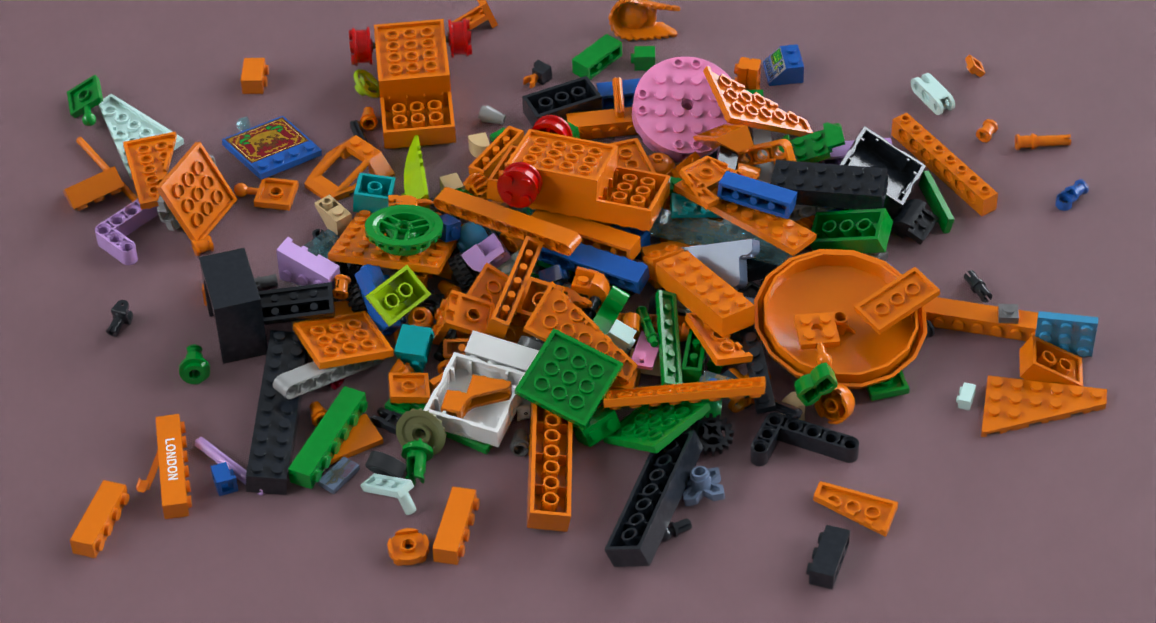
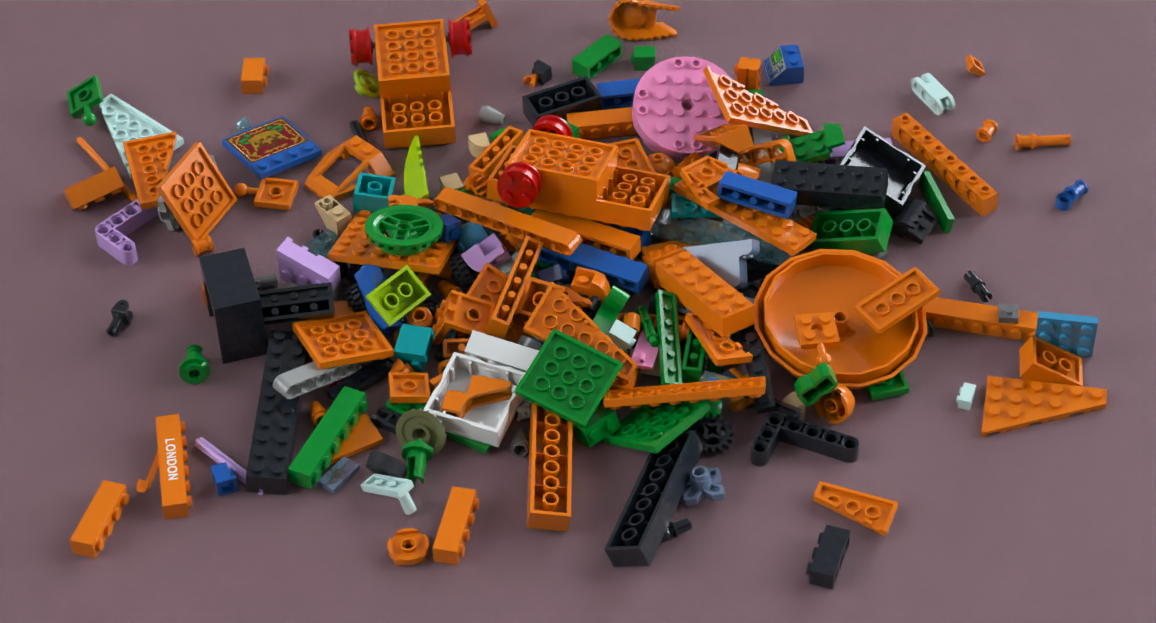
orange bush [332,274,351,299] -> none
orange axle [612,77,625,117] -> none
none -> black plate [327,357,397,401]

